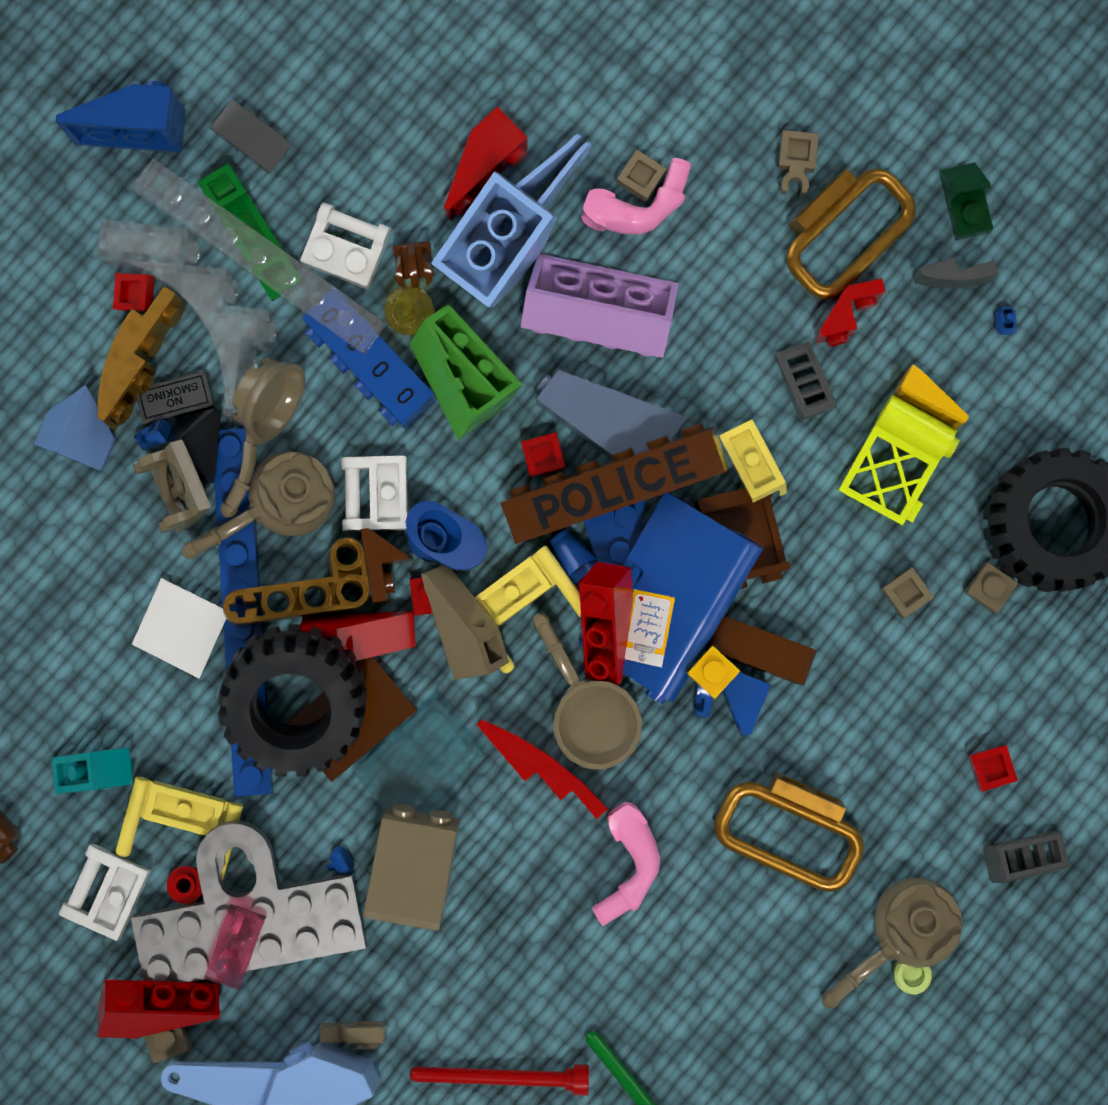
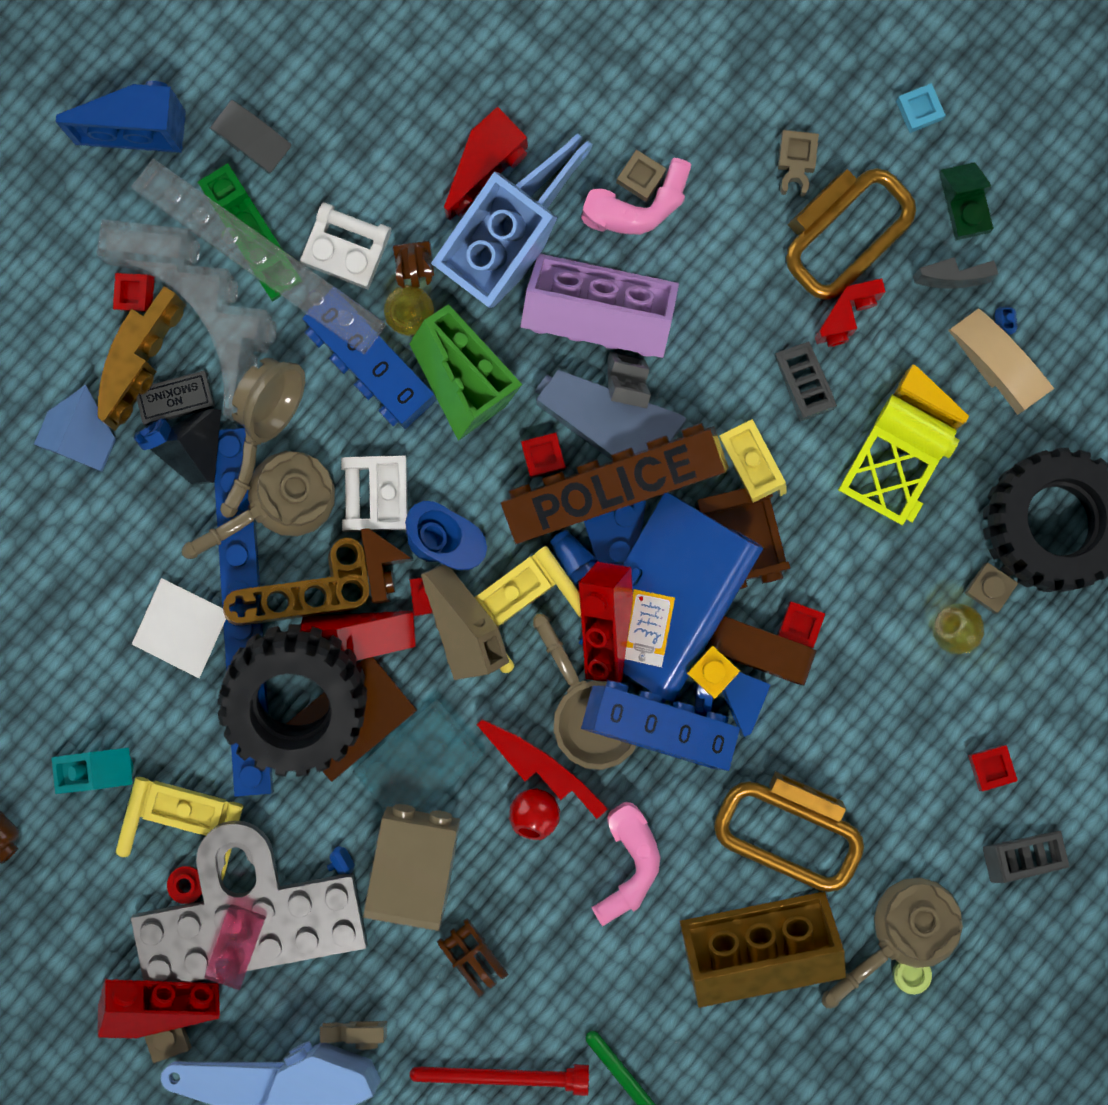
white plate [59,844,151,941] -> none
dark tan piece [133,439,211,533] -> none
dark tan plate [880,567,934,619] -> none
none -> reddish brown arm [437,918,509,997]
none -> red piece [509,788,560,840]
none -> blue brick [581,681,740,771]
none -> dark grey slope [607,351,651,409]
none -> pearl gold slope [680,891,846,1008]
none -> red plate [777,601,825,649]
none -> medium azure plate [896,83,946,133]
none -> clear yellow piece [932,603,985,655]
none -> tan slope [948,308,1054,415]

